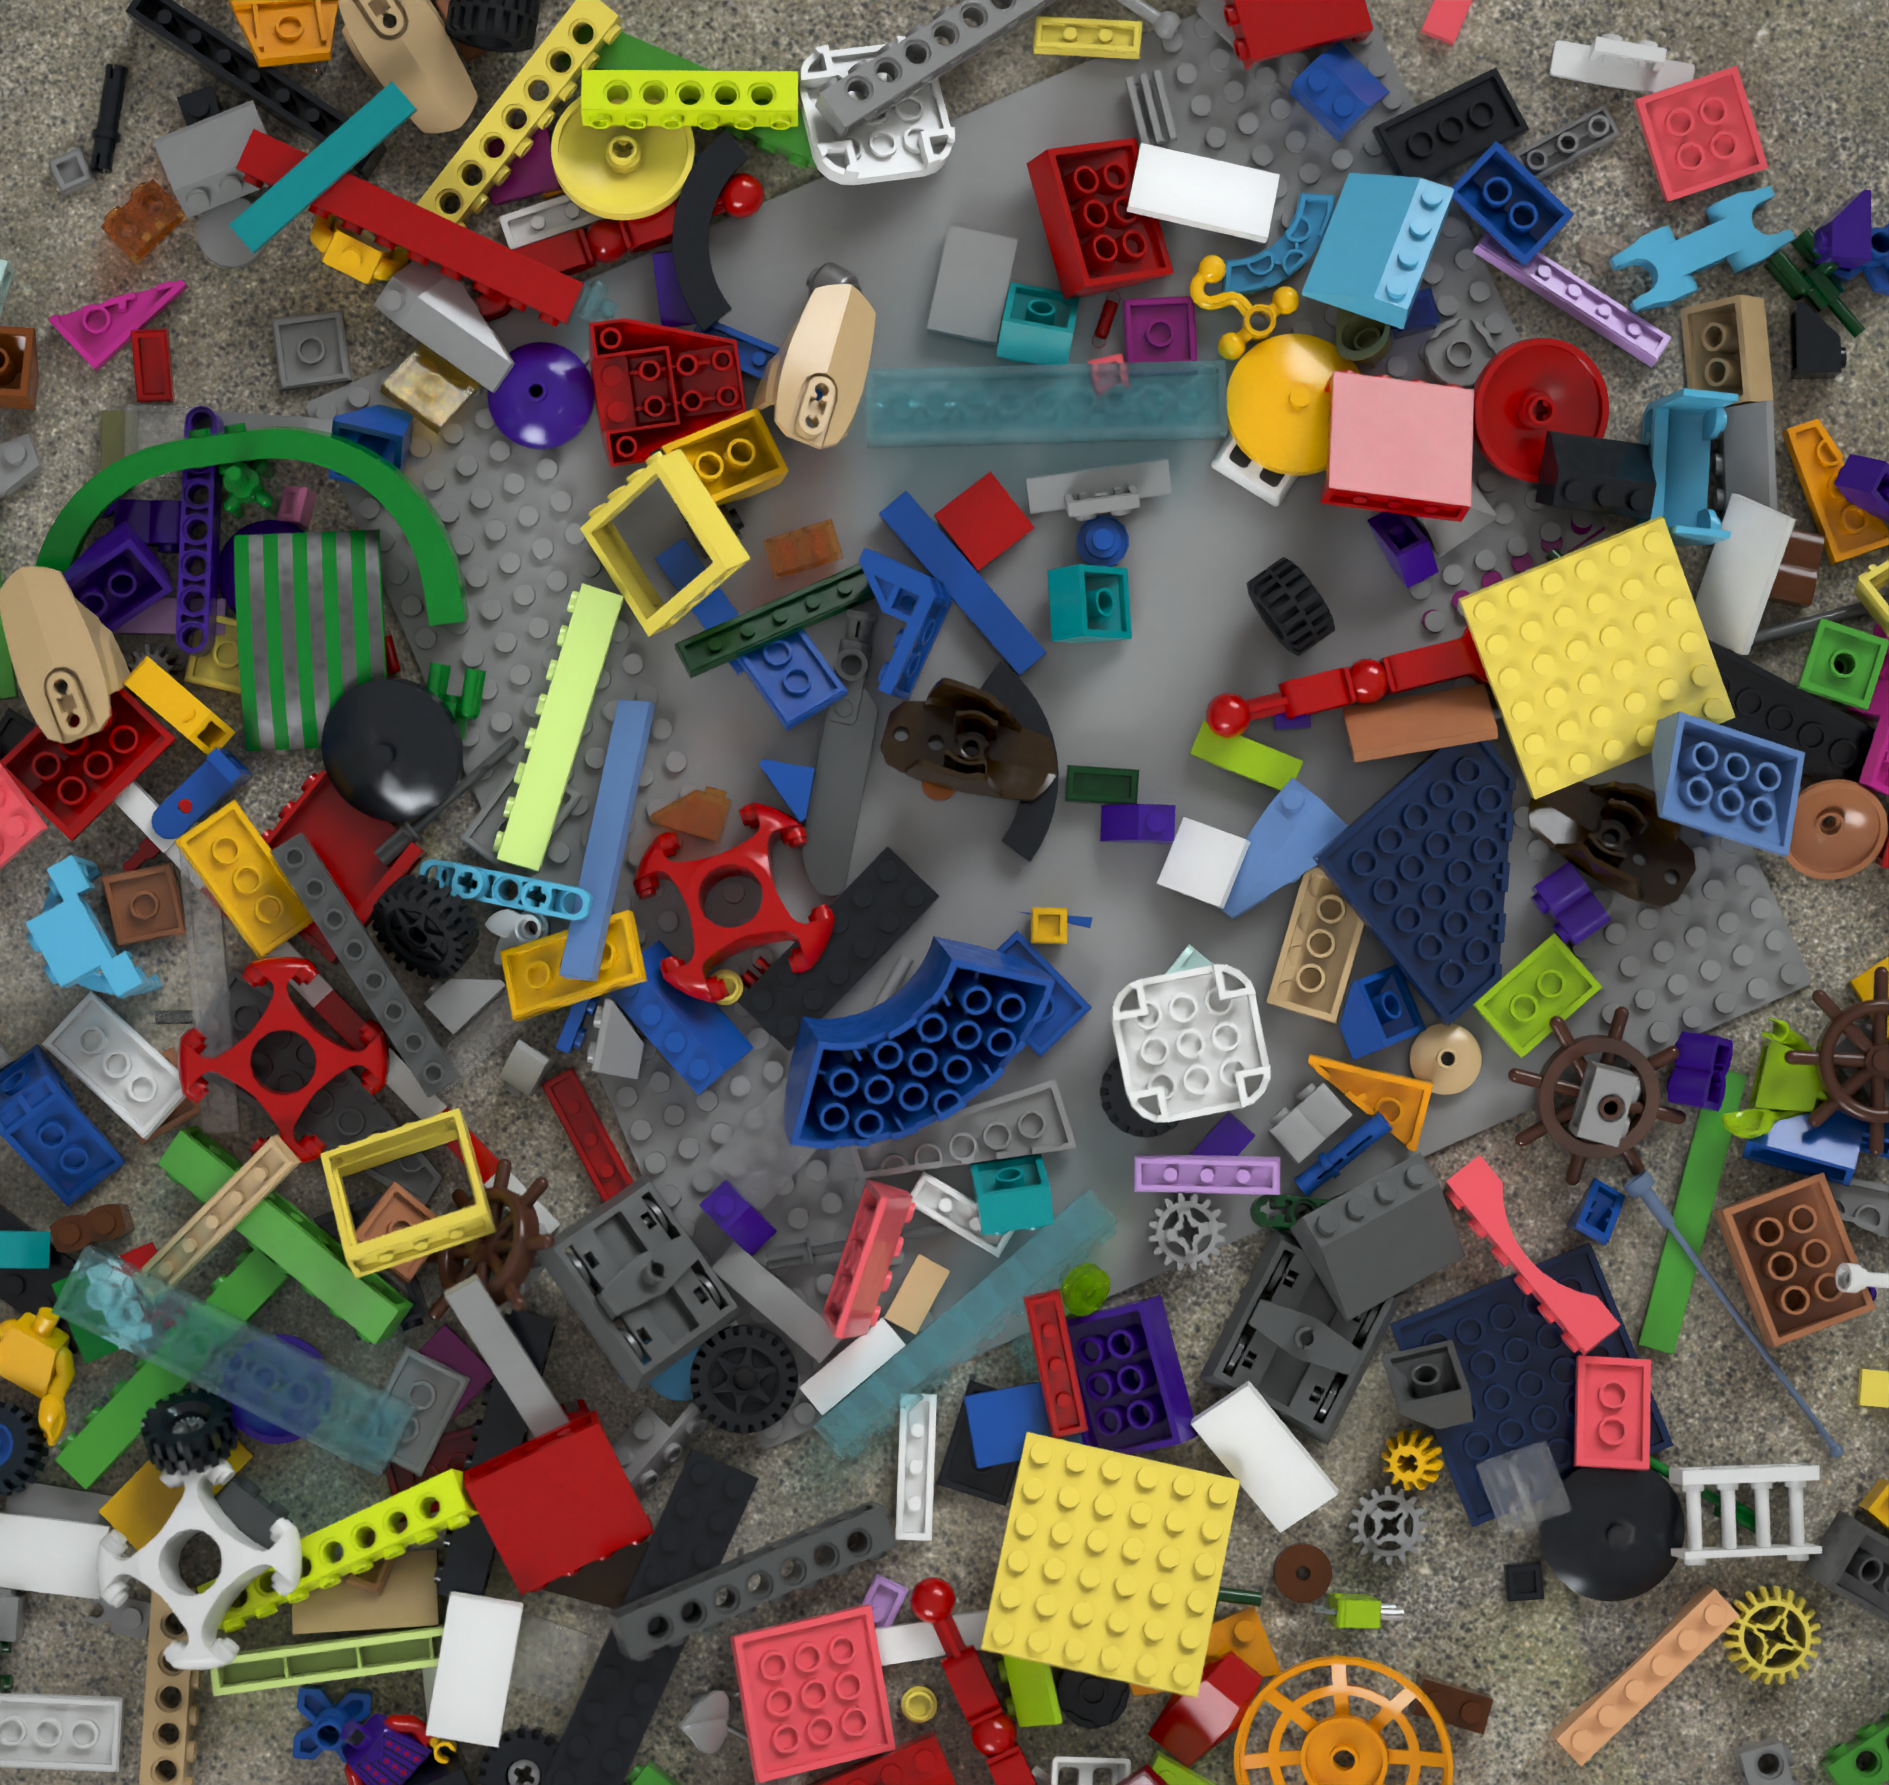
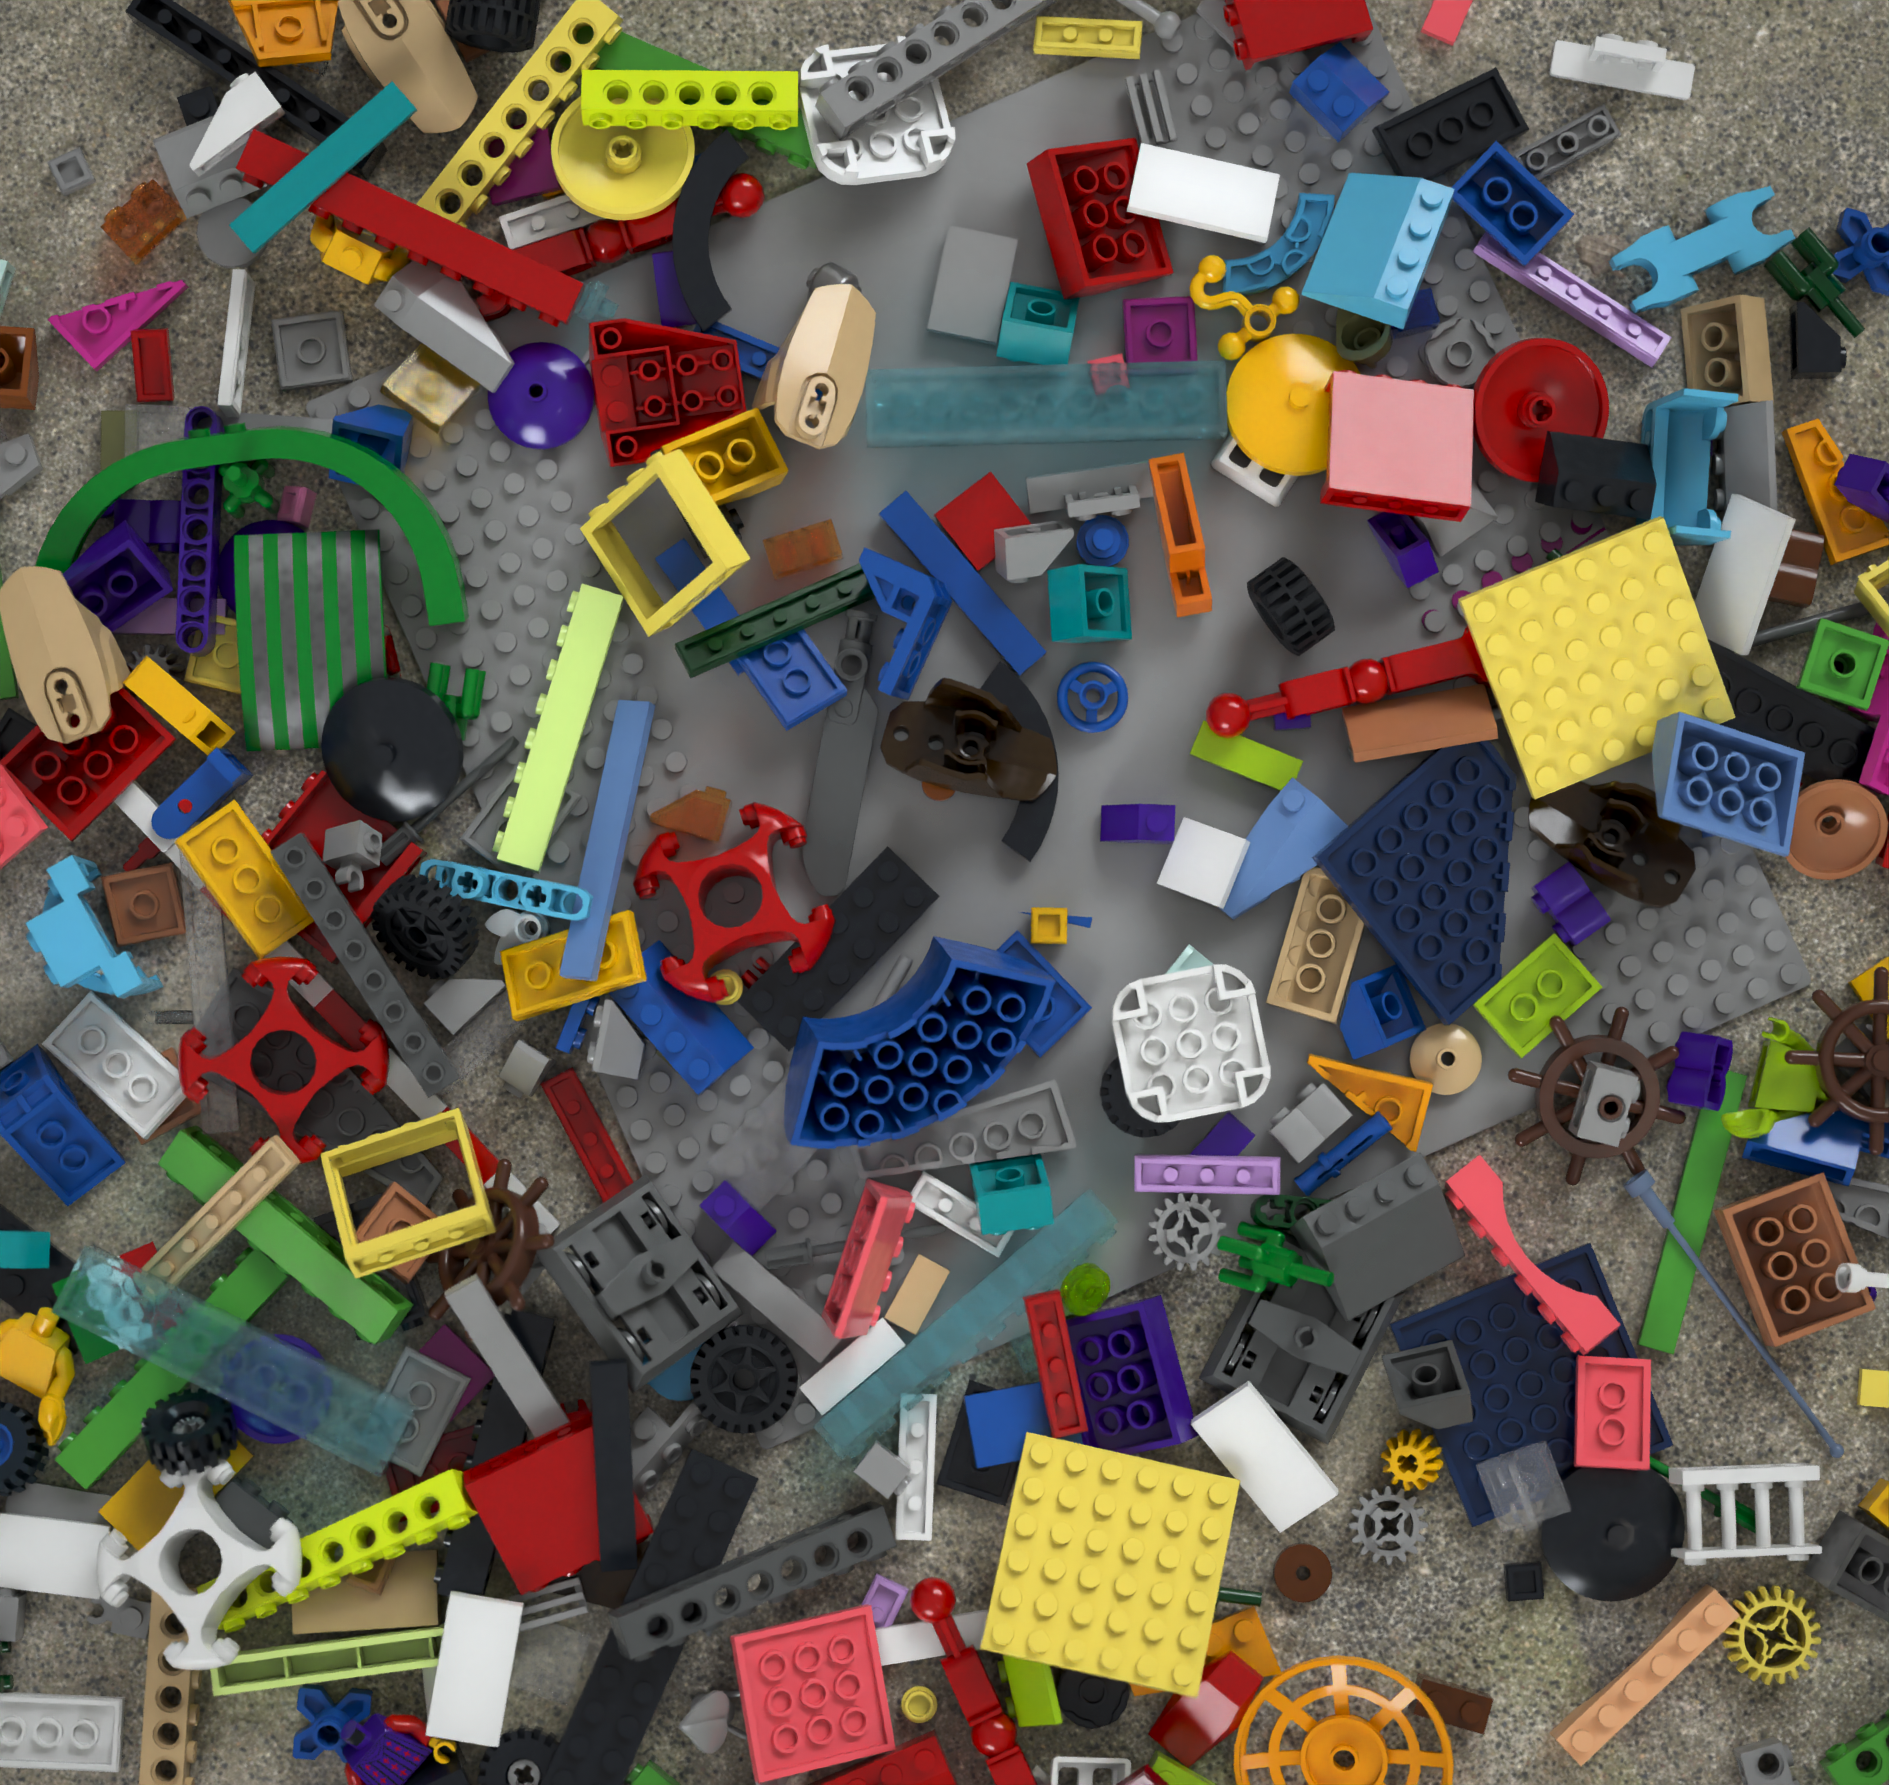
reddish brown brick [50,1203,135,1253] -> none
black pin [89,64,129,174] -> none
blue slope [759,759,815,824] -> none
dark green tile [1065,765,1139,805] -> none
red piece [1092,291,1120,348] -> none
lime piece [1313,1592,1404,1629] -> none
blue slope [1566,1178,1626,1246] -> none
coral plate [1633,65,1768,203] -> none
dark purple slope [1813,189,1871,269] -> none
none -> white slope [189,72,286,176]
none -> white tile [217,269,255,417]
none -> light grey brick [323,820,382,893]
none -> light grey tile [508,1576,589,1632]
none -> black tile [589,1358,638,1572]
none -> light grey brick [853,1440,912,1499]
none -> light grey slope [994,520,1074,583]
none -> blue piece [1057,662,1128,733]
none -> orange slope [1148,453,1212,618]
none -> green plant [1217,1221,1334,1293]

